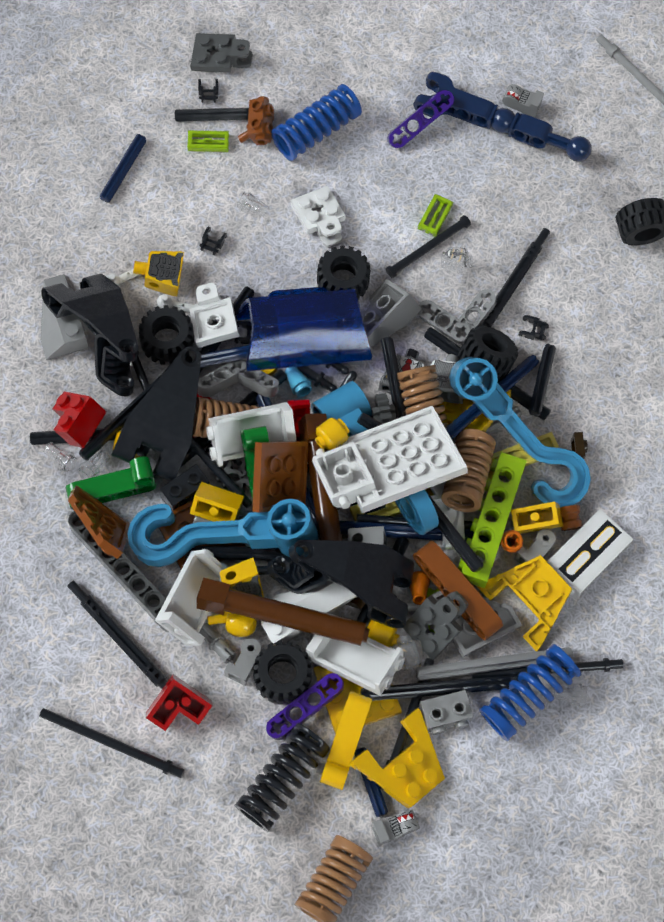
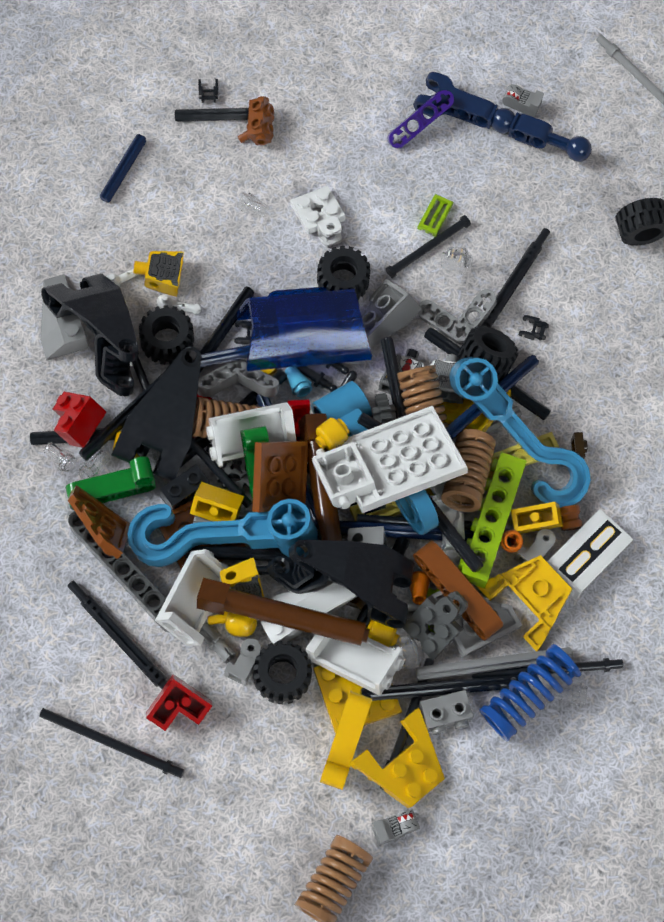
lime tile [187,130,229,152] -> none
white plate [189,283,240,348] -> none
dark grey plate [190,33,253,73] -> none
black piece [199,226,227,256] -> none
black piece [234,723,330,832] -> none
dark purple beam [266,673,344,740] -> none
blue piece [271,84,362,161] -> none
dark blue axle [354,747,388,817] -> none
black axle [529,344,556,417] -> none

